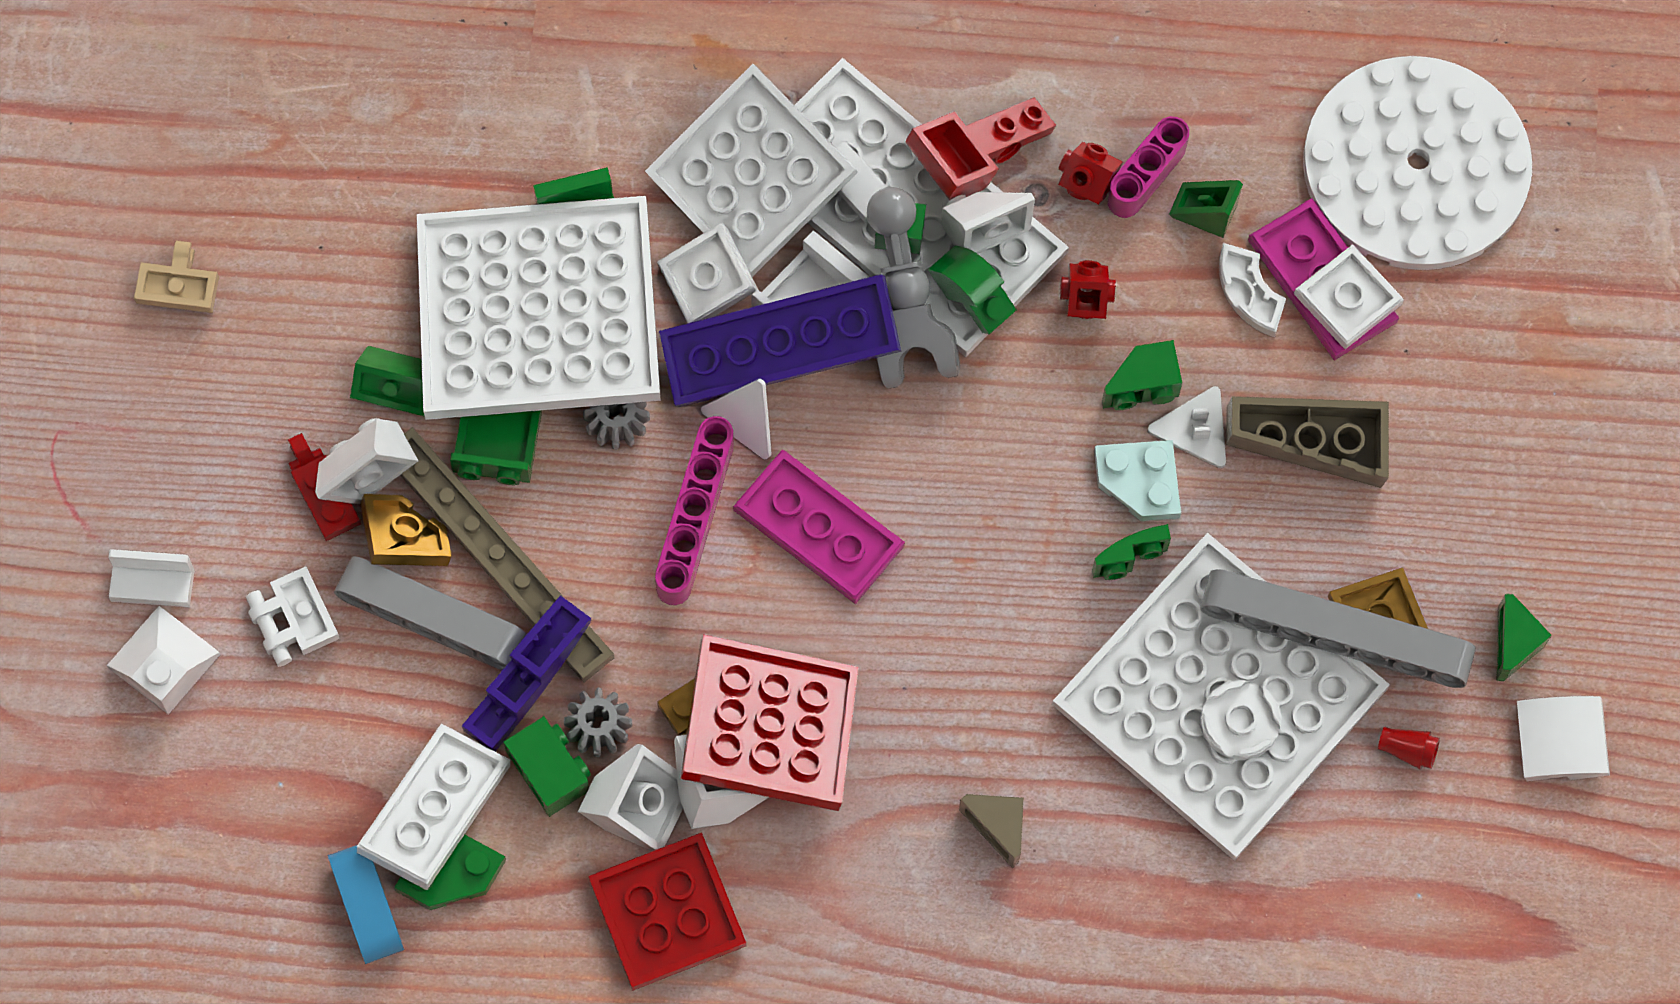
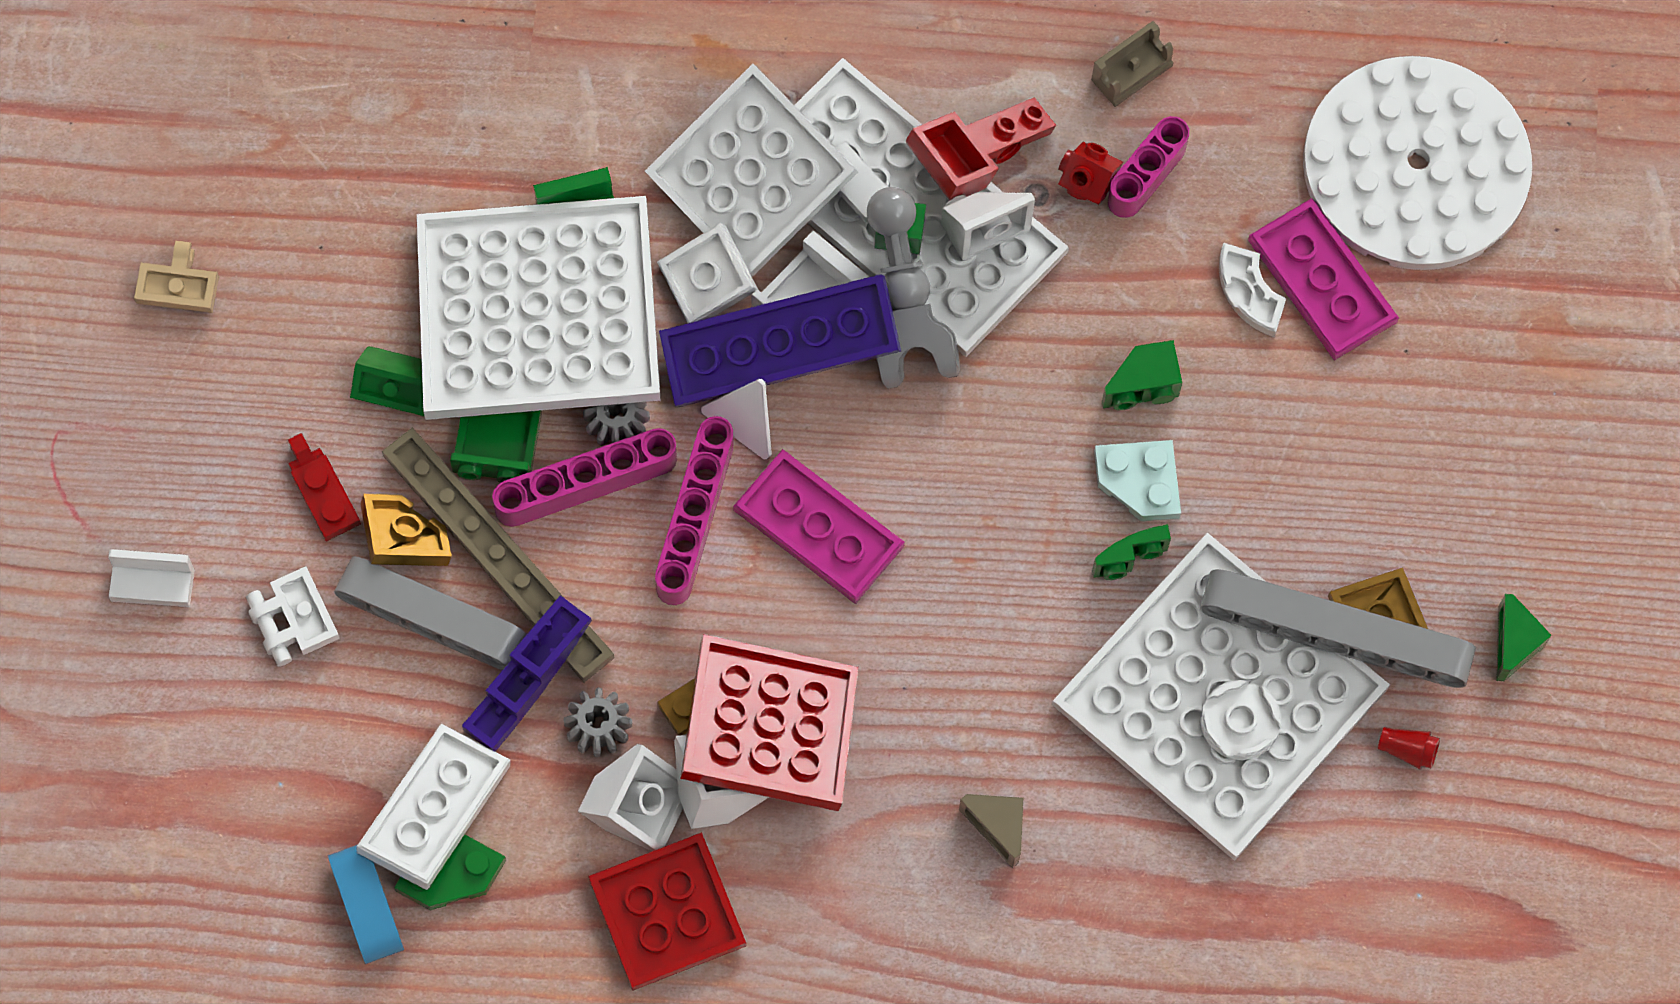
white slope [107,606,220,714] -> none
white slope [315,418,418,504] -> none
green brick [503,716,591,817] -> none
green brick [928,245,1017,335] -> none
red brick [1060,260,1116,319] -> none
white piece [1148,386,1226,468] -> none
green slope [1169,180,1243,238] -> none
dark tan wedge [1226,396,1389,488] -> none
white tile [1294,244,1404,349] -> none
white slope [1517,696,1610,782] -> none
none -> dark pink beam [492,428,677,527]
none -> dark tan hinge [1091,21,1174,107]

